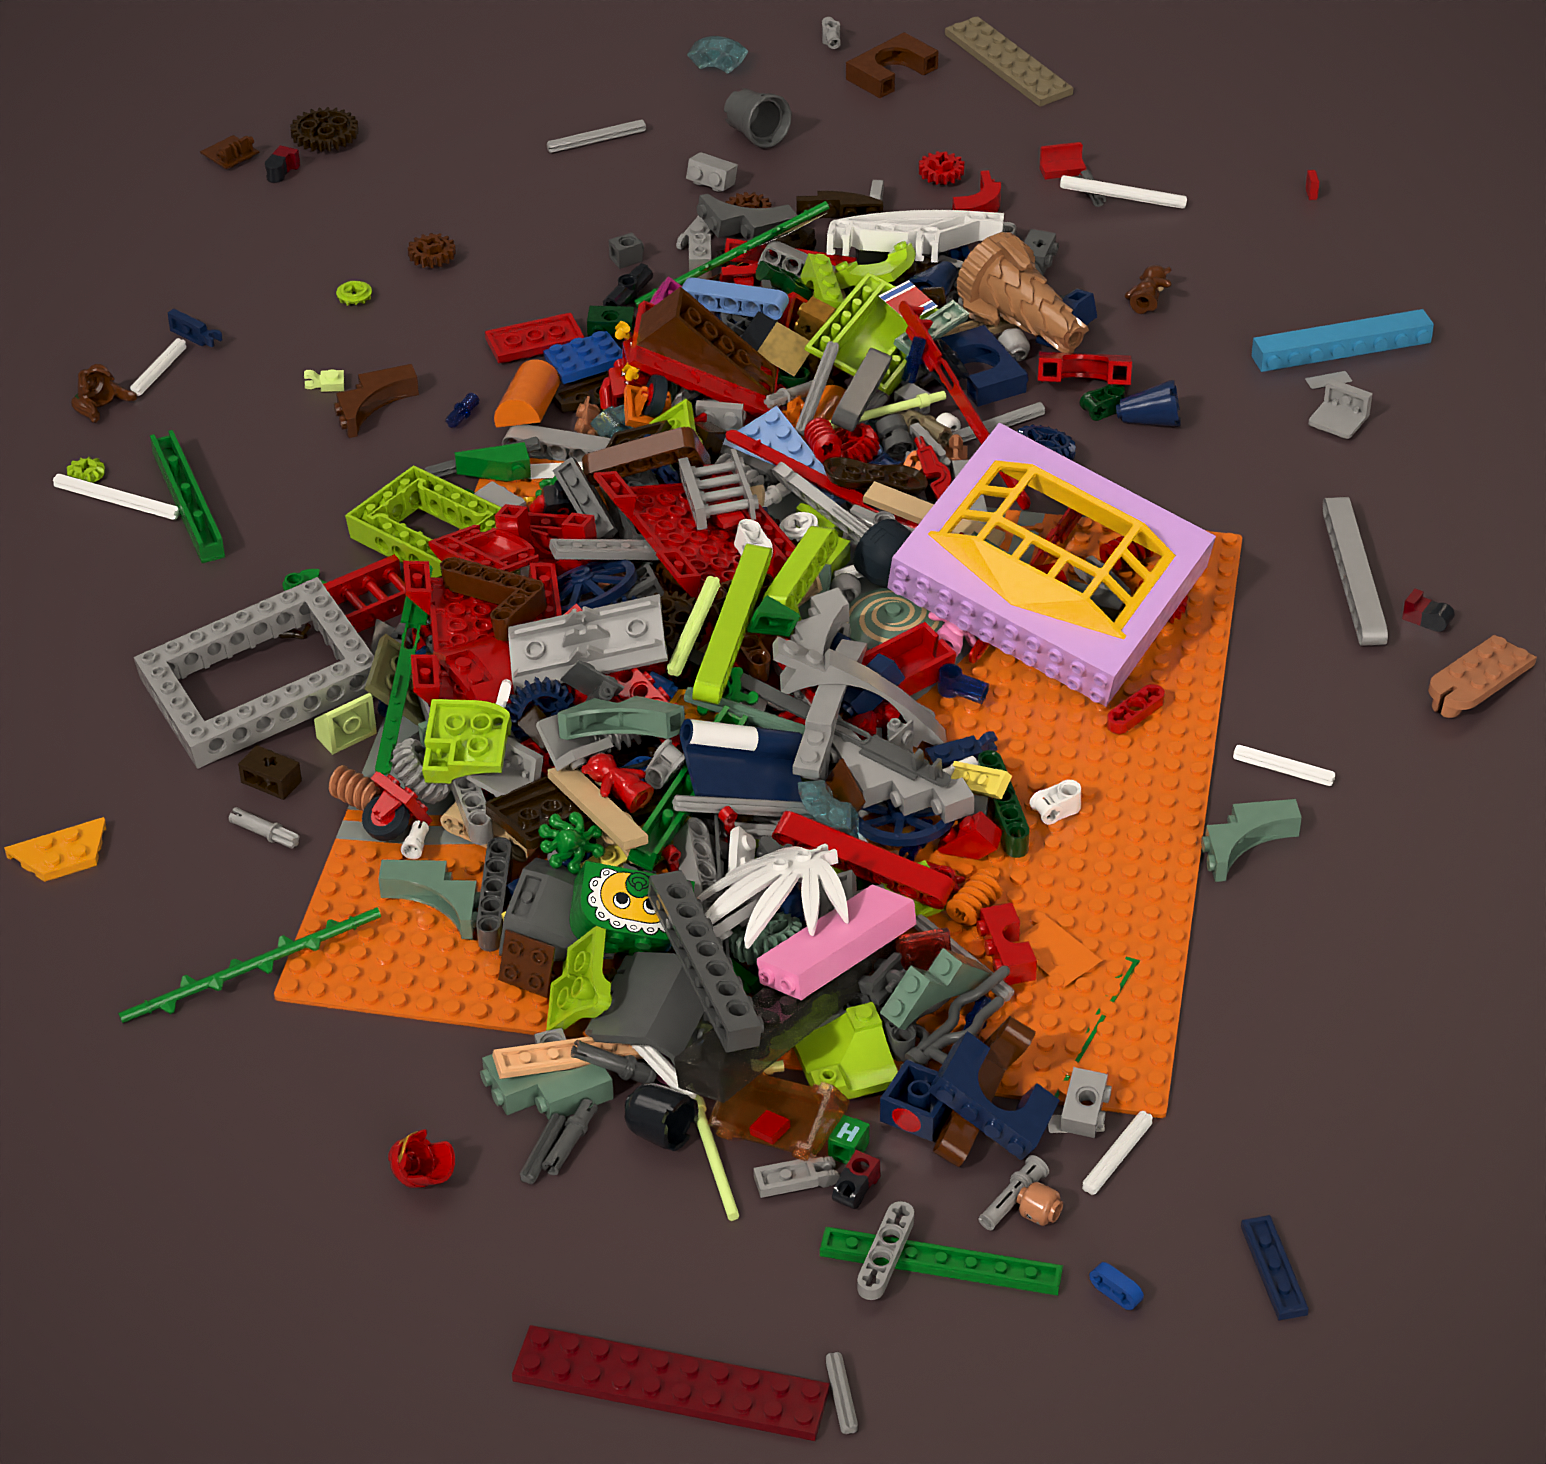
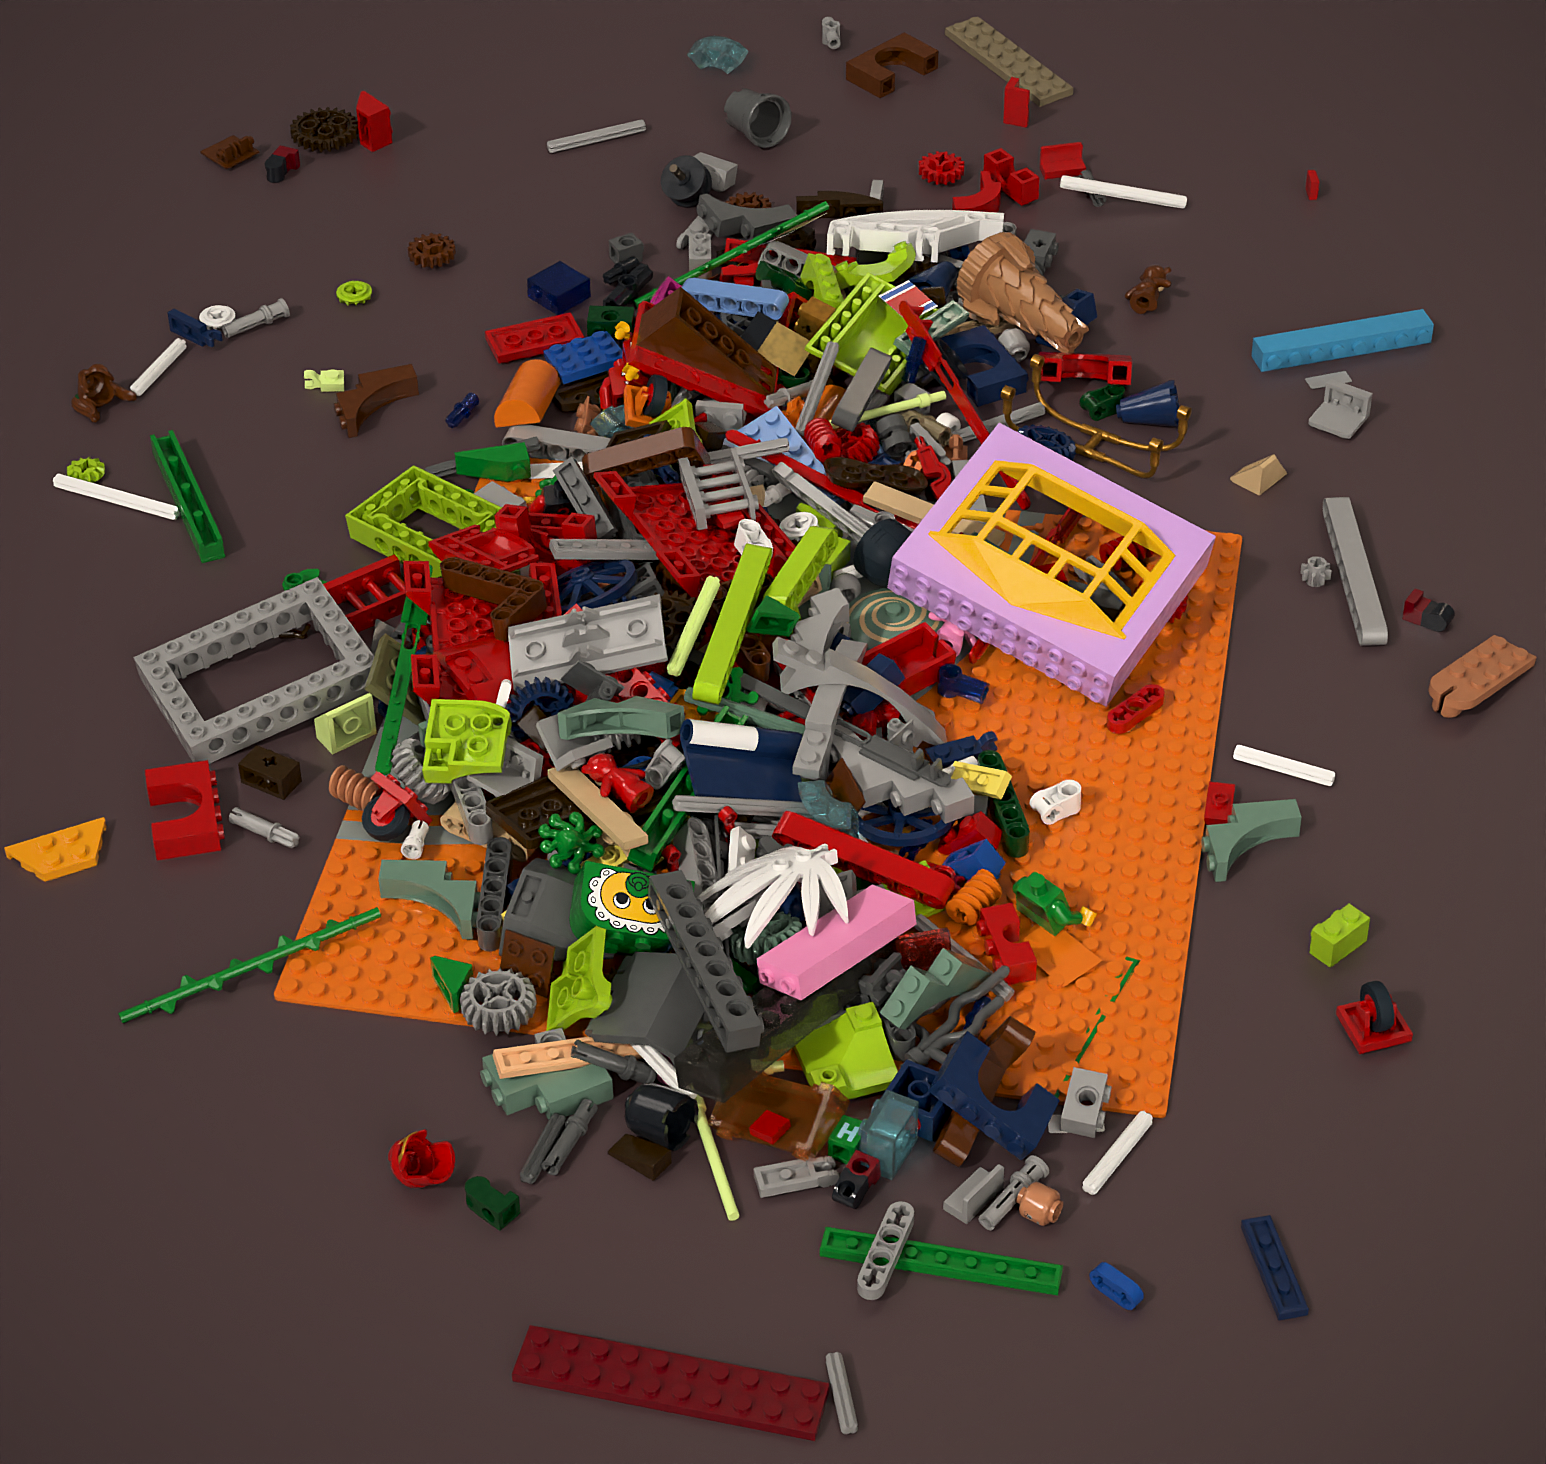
none -> red arch [145,760,225,861]
none -> white gear [199,305,236,330]
none -> light grey pin [222,298,290,338]
none -> red slope [356,91,393,152]
none -> green slope [430,956,473,1013]
none -> light grey gear [460,967,537,1036]
none -> dark green leg [465,1176,521,1231]
none -> clear blue brick [527,261,591,315]
none -> black axle [602,256,640,285]
none -> dark brown slope [608,1133,672,1181]
none -> black wheel [661,155,712,208]
none -> light grey axle [708,438,790,464]
none -> clear light blue brick [858,1090,919,1180]
none -> blue slope [942,839,1006,883]
none -> light grey panel [943,1164,1004,1224]
none -> red arch [983,148,1040,206]
none -> pearl gold bar [1001,354,1192,478]
none -> red panel [1003,77,1030,128]
none -> green torso [1013,871,1097,936]
none -> red plate [1204,782,1235,825]
none -> tan slope [1230,454,1288,496]
none -> light grey gear [1300,556,1332,587]
none -> lime brick [1309,903,1370,968]
none -> red plate [1336,980,1413,1054]

